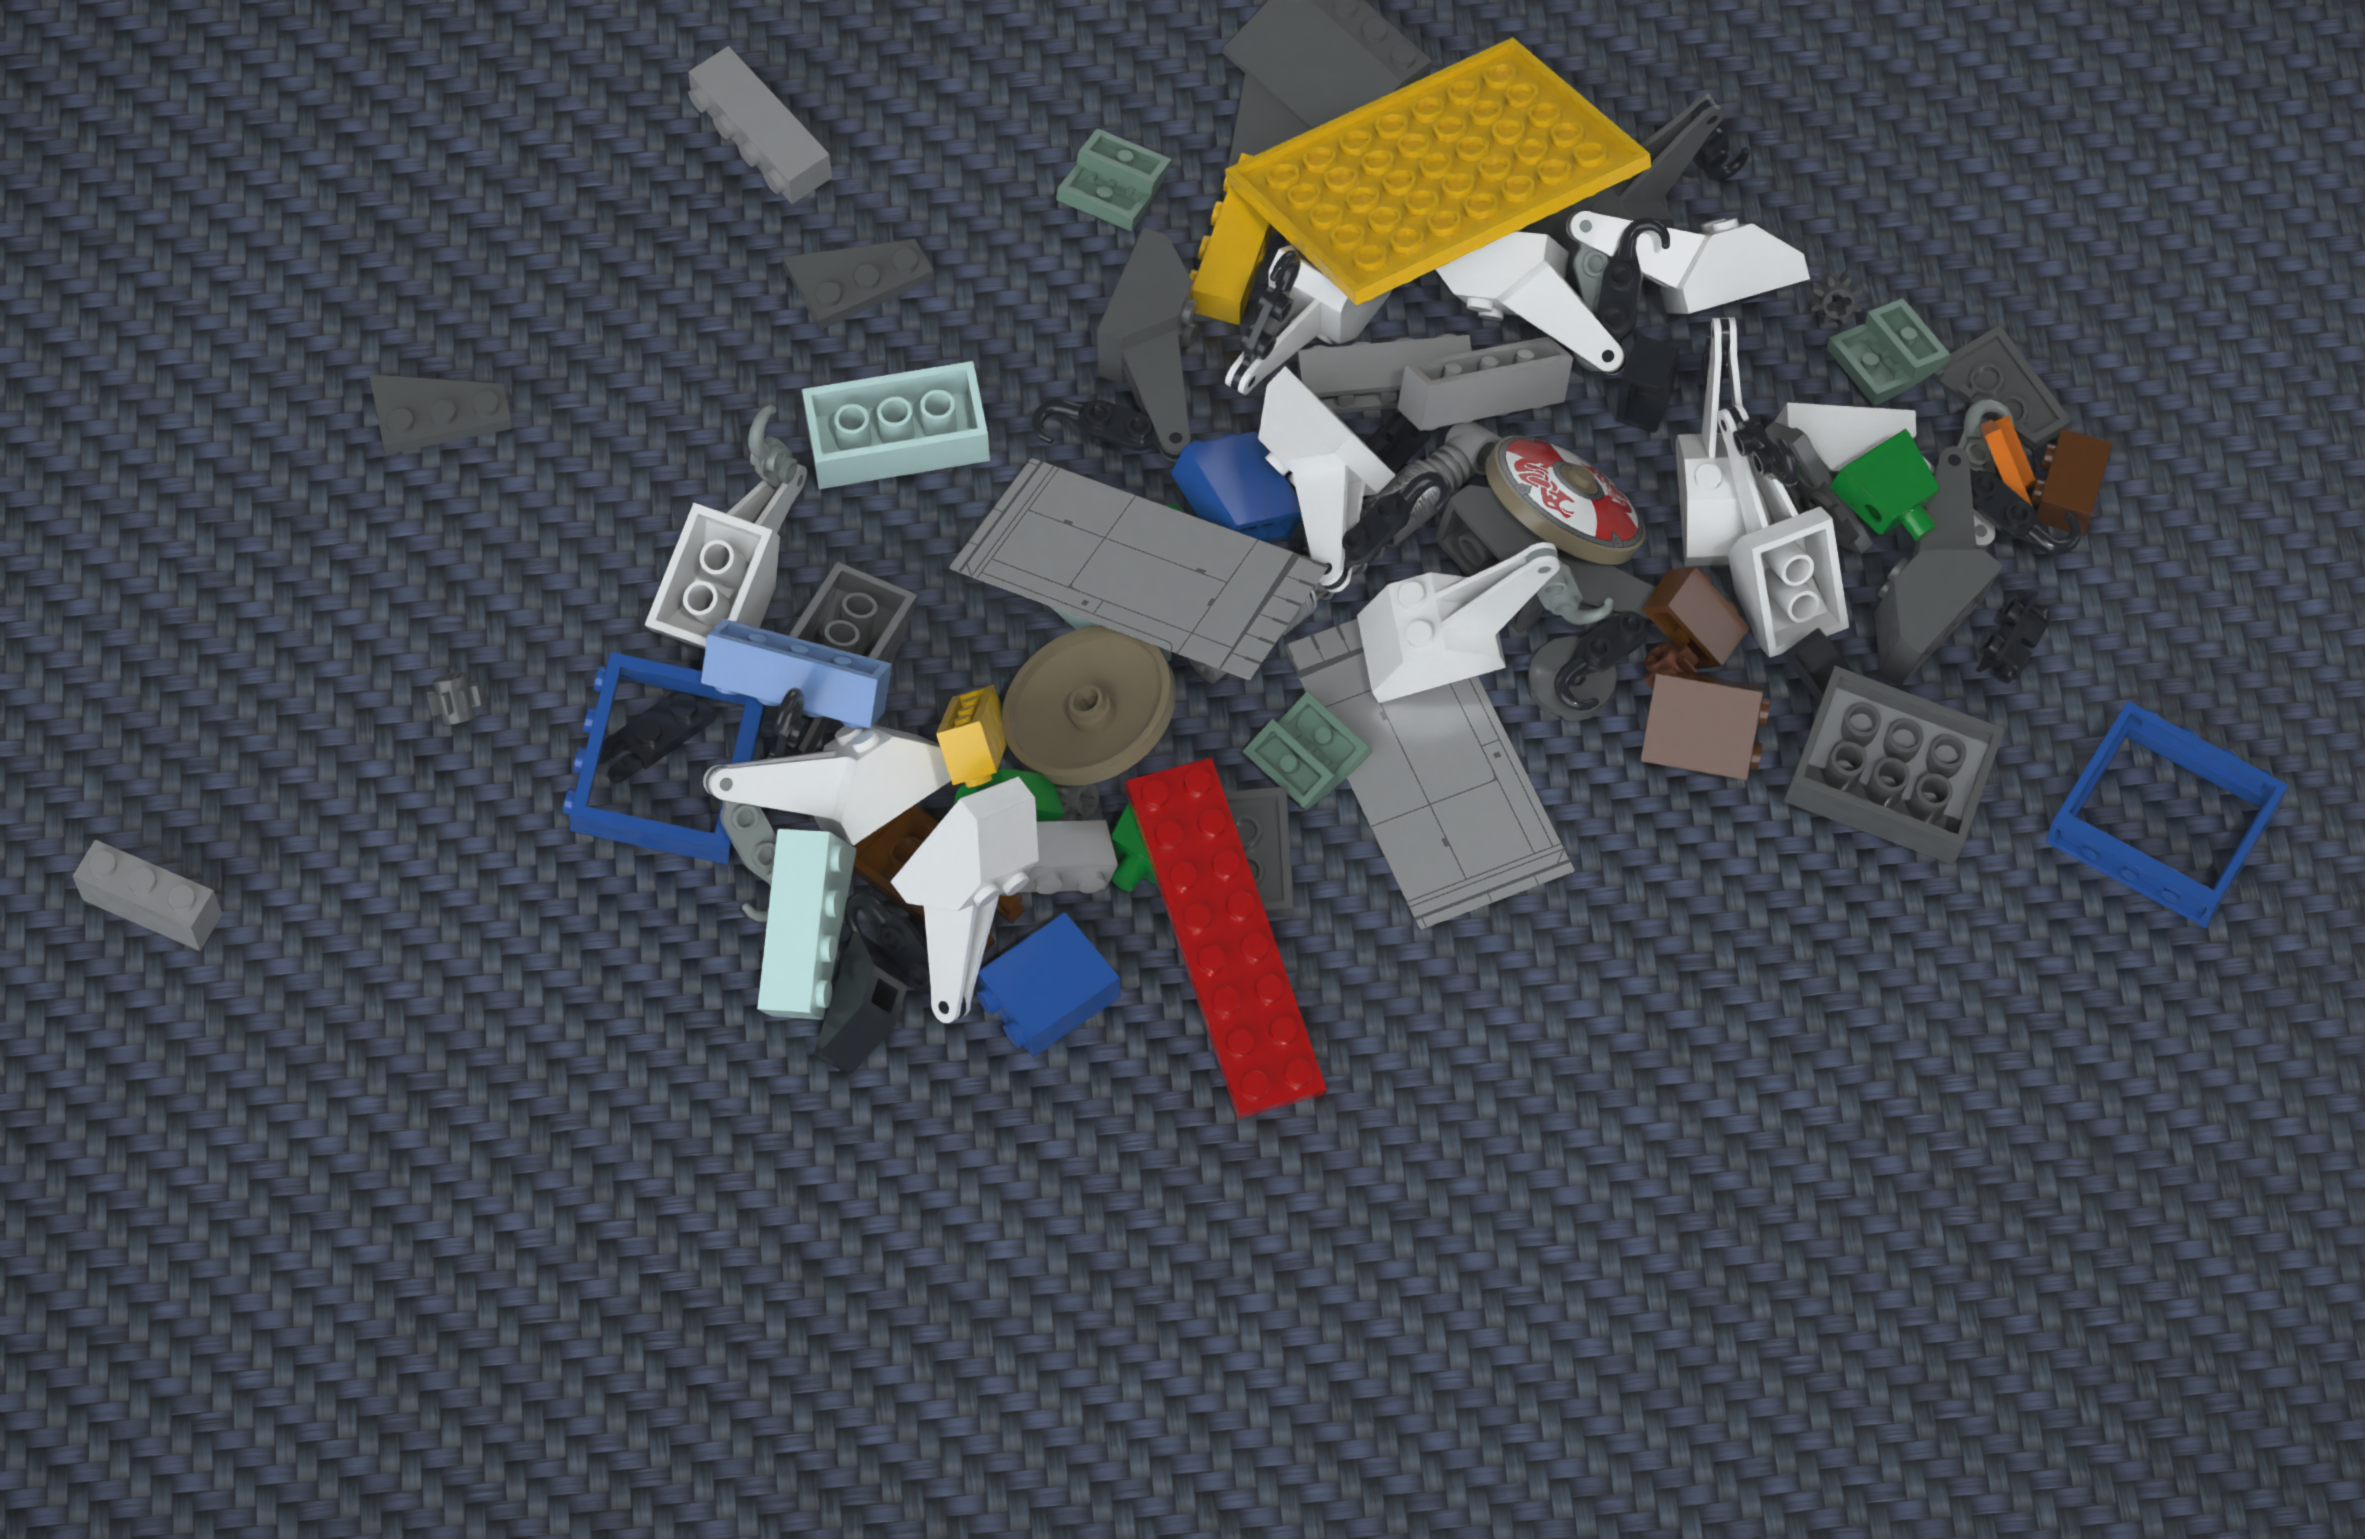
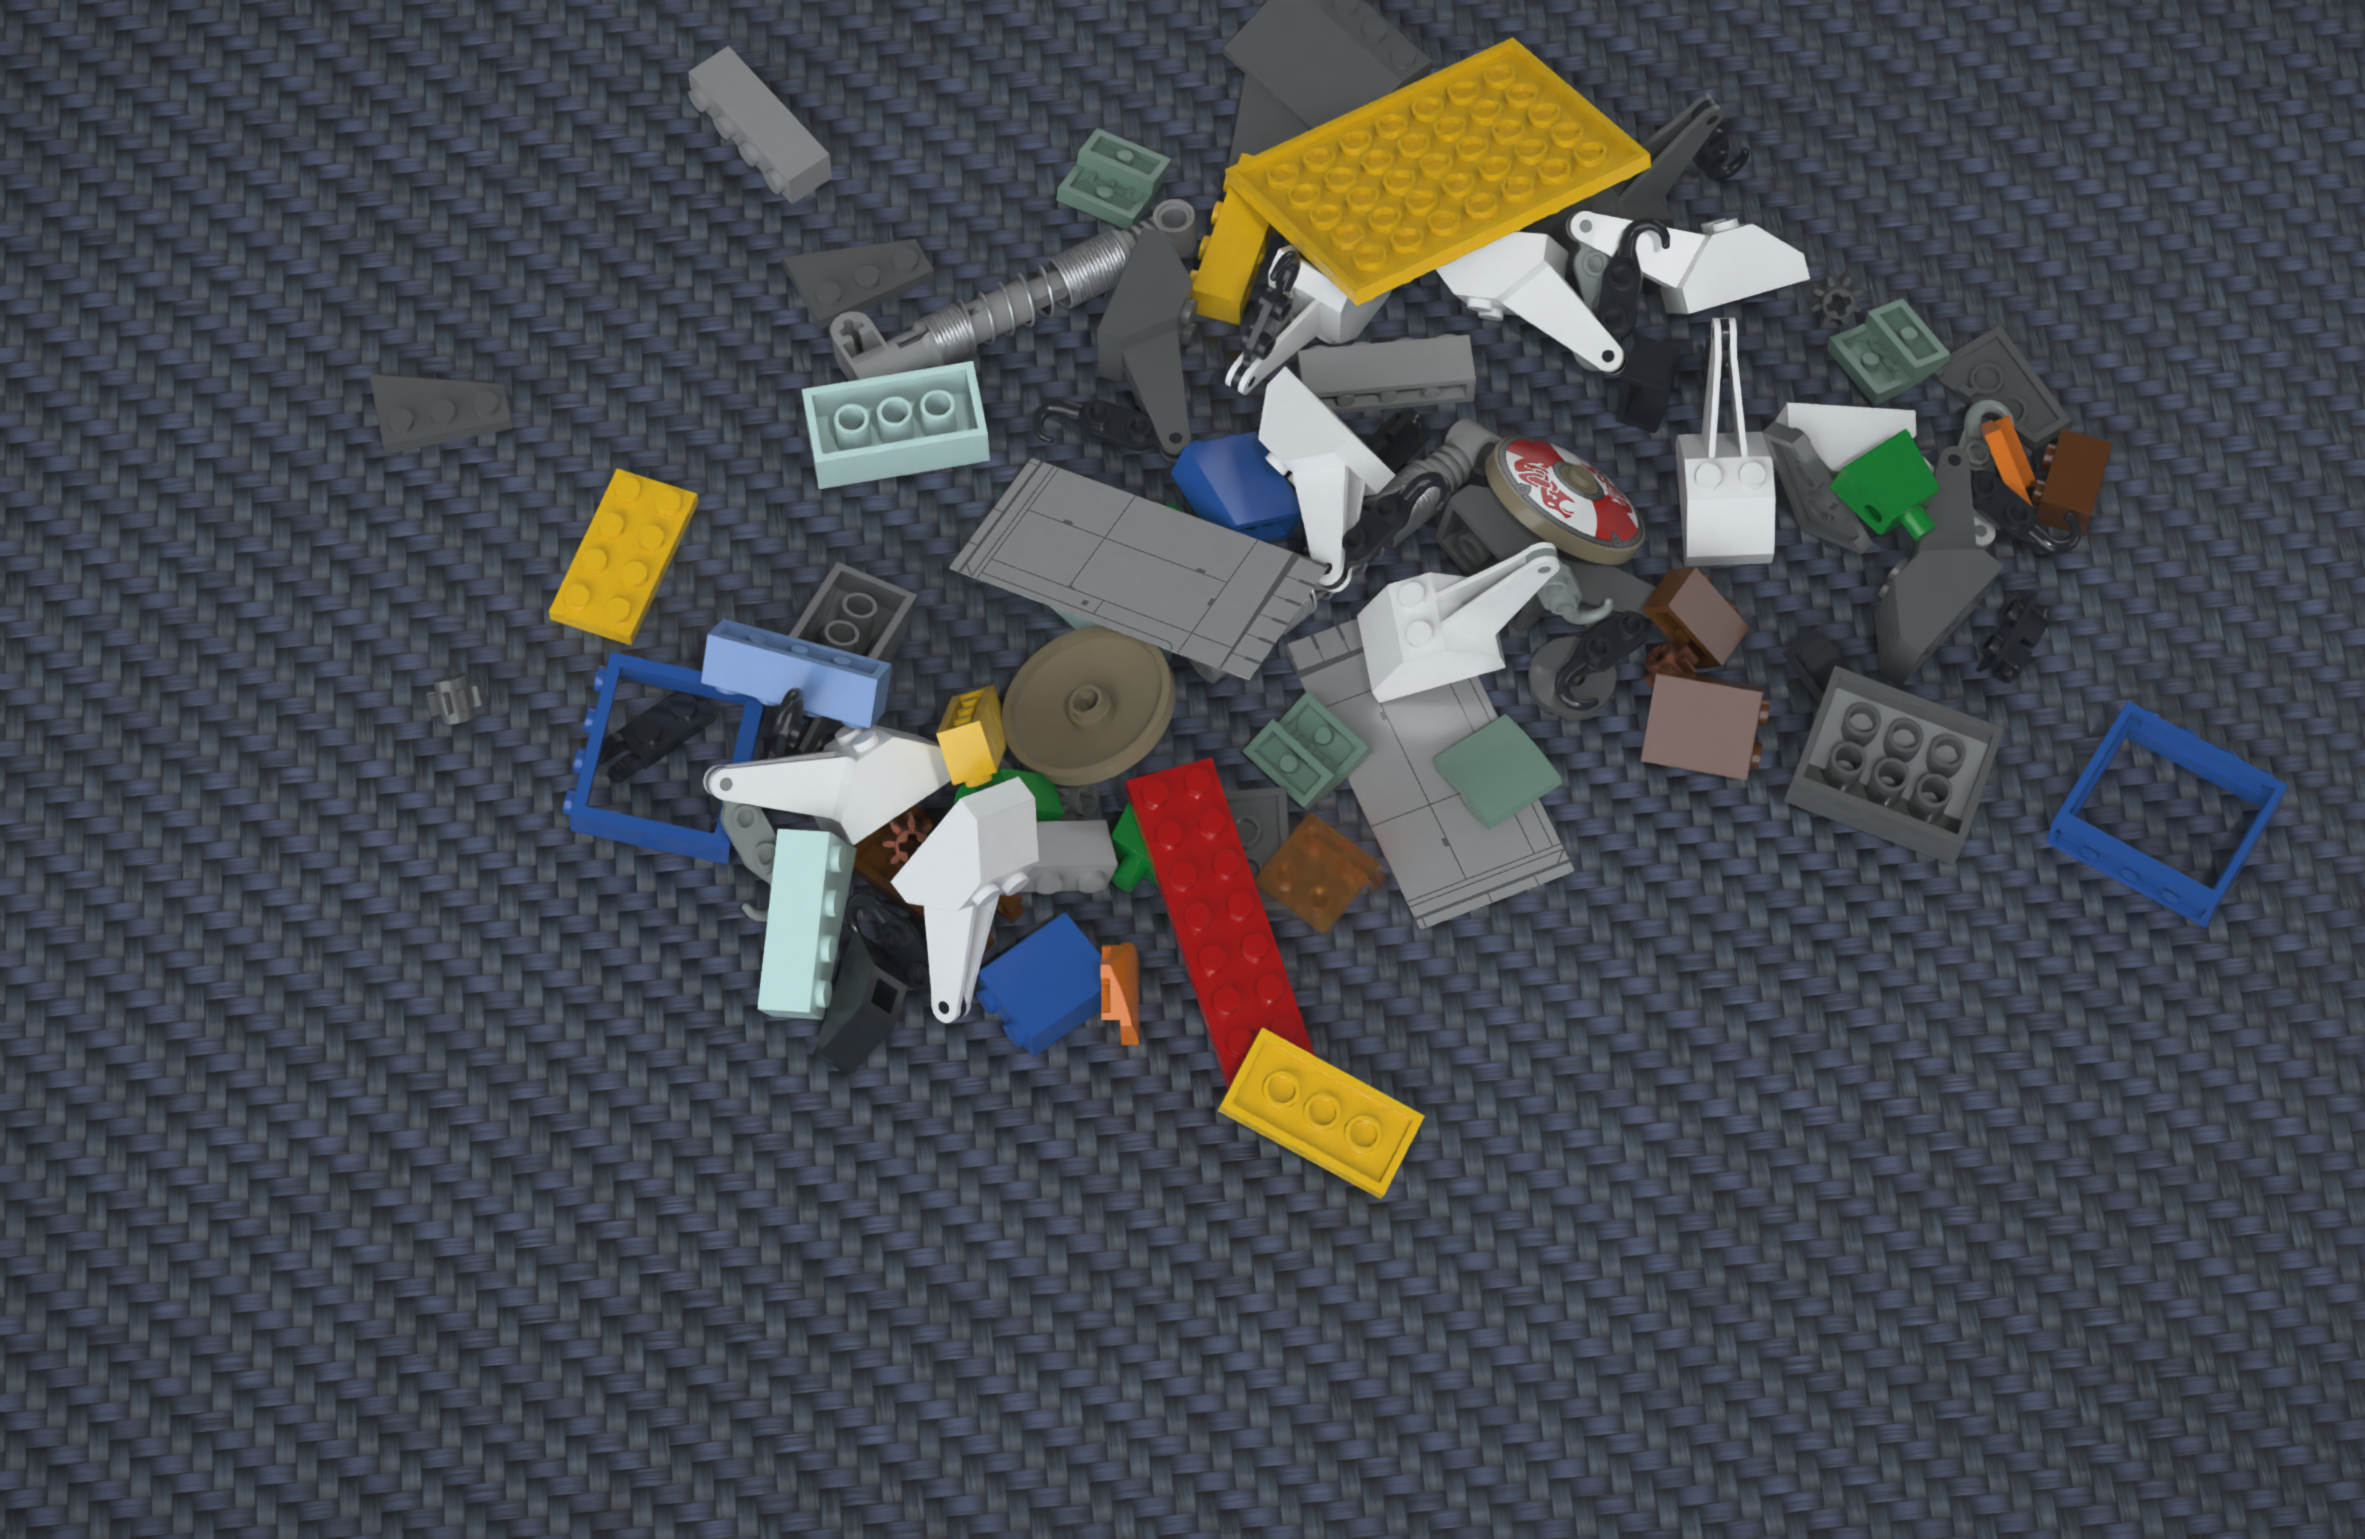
light grey brick [72,839,222,951] -> none
white slope [645,404,807,650] -> none
light grey brick [1397,336,1573,431] -> none
white slope [1717,403,1849,658] -> none
none -> yellow plate [549,468,699,646]
none -> light grey piece [830,199,1197,381]
none -> copper gear [882,811,932,865]
none -> orange slope [1100,943,1140,1045]
none -> yellow plate [1217,1028,1425,1199]
none -> clear orange bracket [1255,812,1386,934]
none -> sand green slope [1433,714,1562,829]

